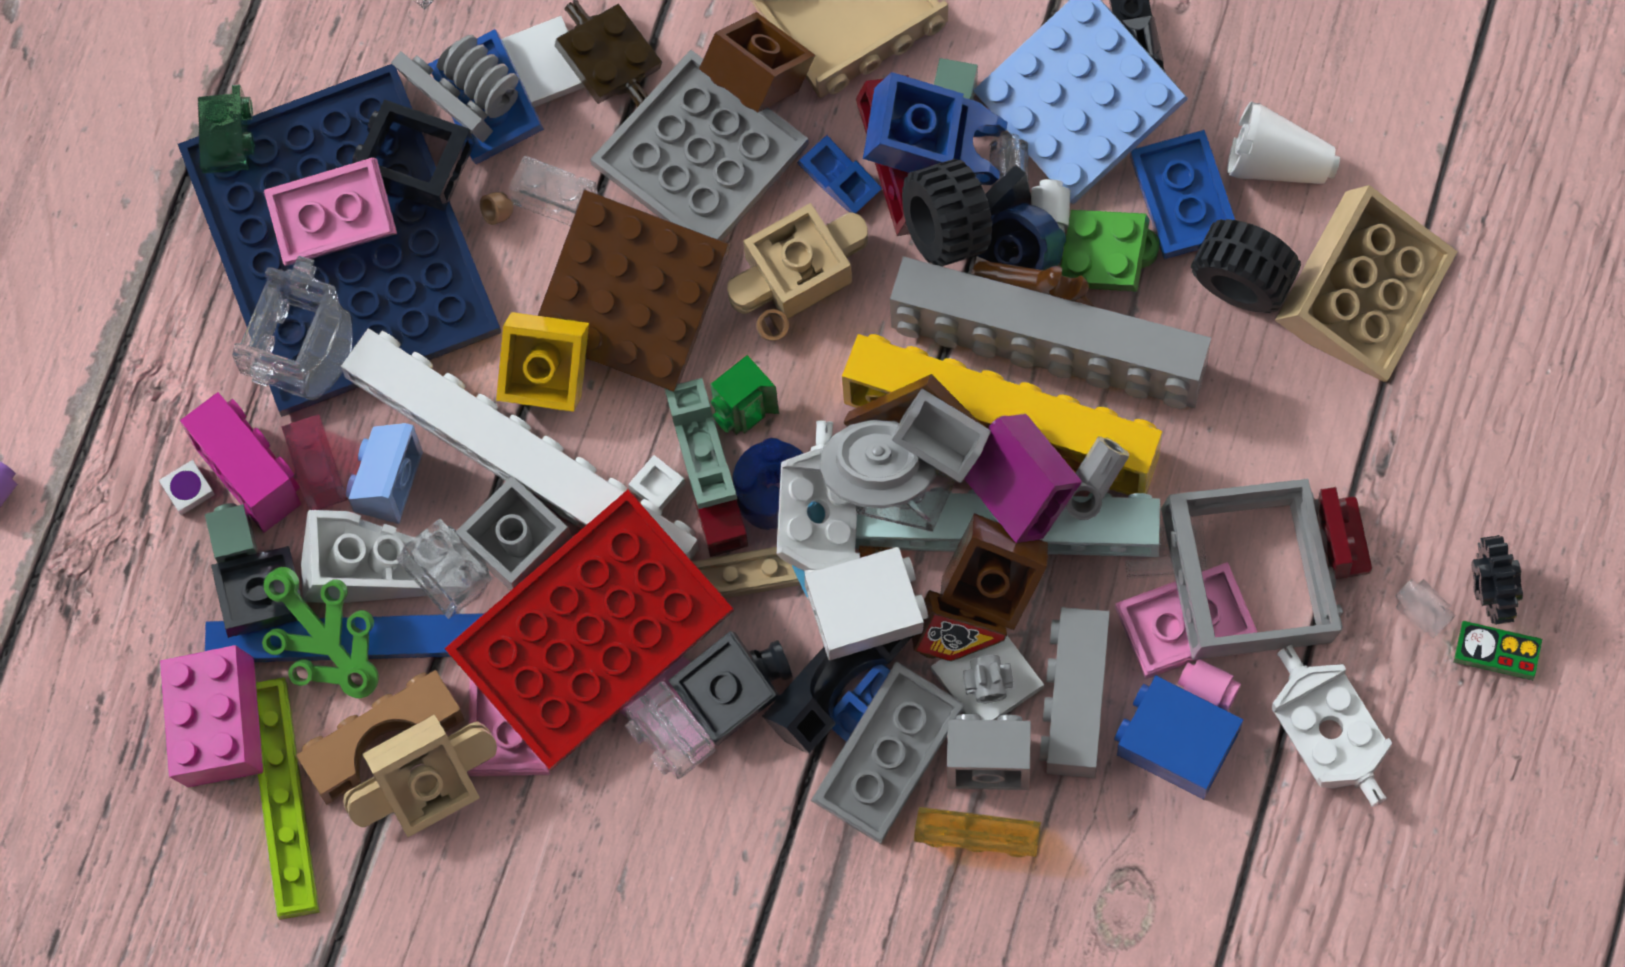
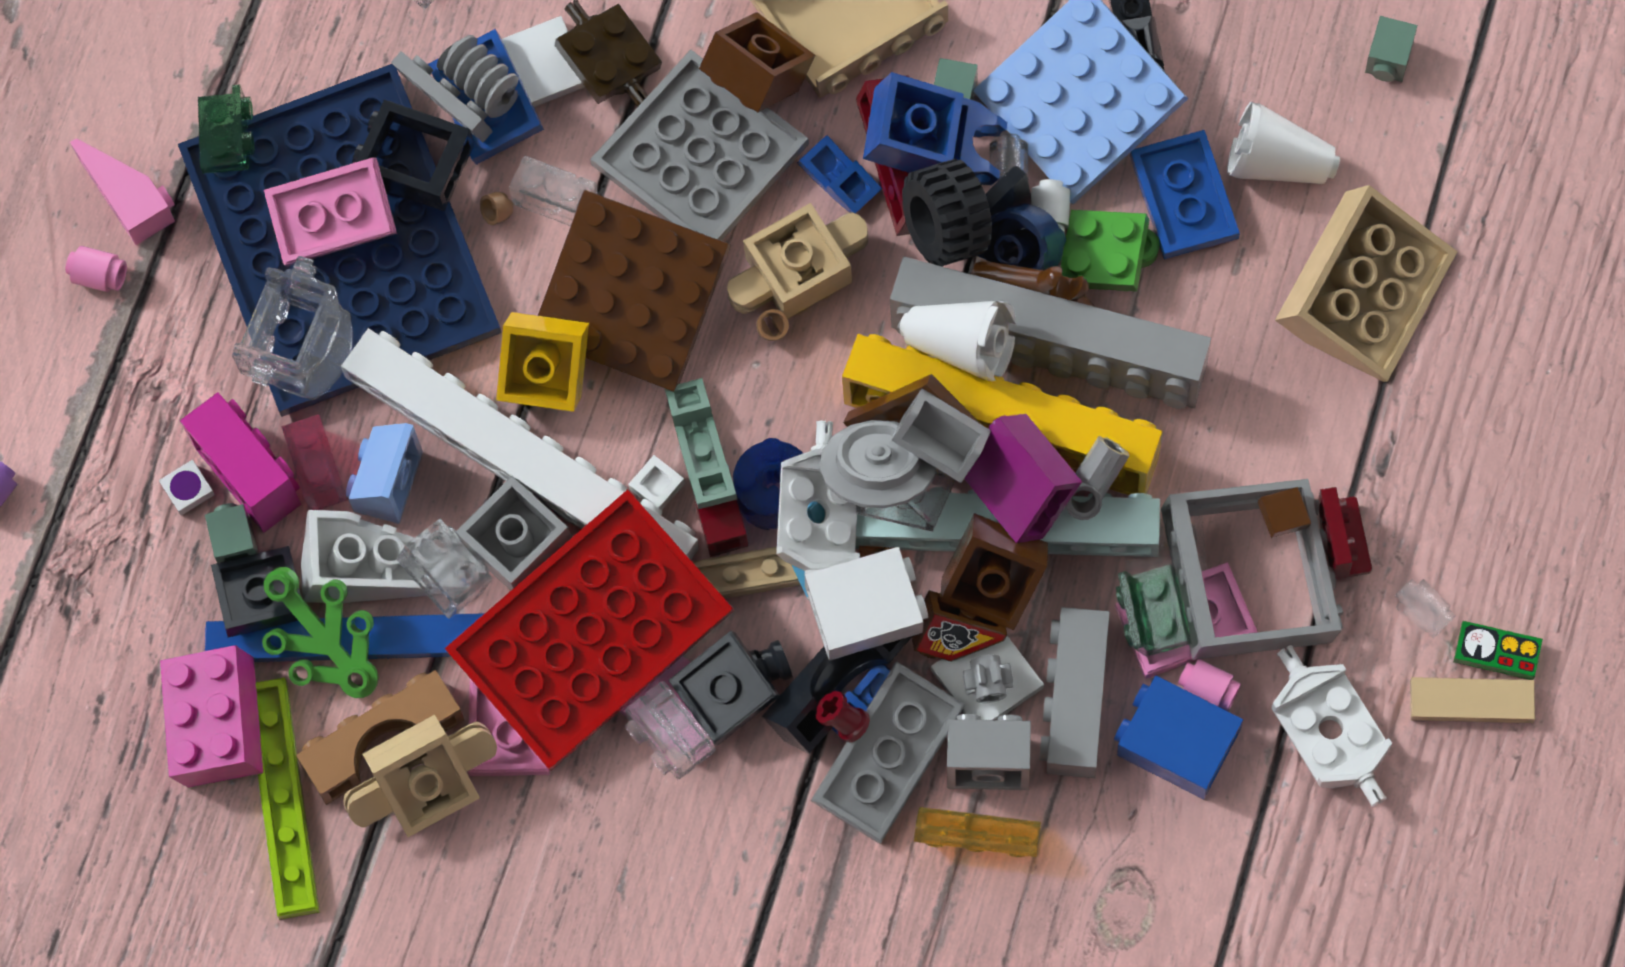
green window [710,355,779,435] -> none
black tyre [1191,219,1301,313] -> none
black gear [1471,535,1523,625] -> none
none -> bright pink brick [65,246,127,292]
none -> bright pink slope [70,138,175,245]
none -> dark red bush [816,691,870,743]
none -> white cone [900,301,1016,381]
none -> clear green bracket [1116,564,1192,657]
none -> reddish brown tile [1258,487,1312,538]
none -> sand green brick [1365,16,1418,82]
none -> tan tile [1410,677,1535,723]

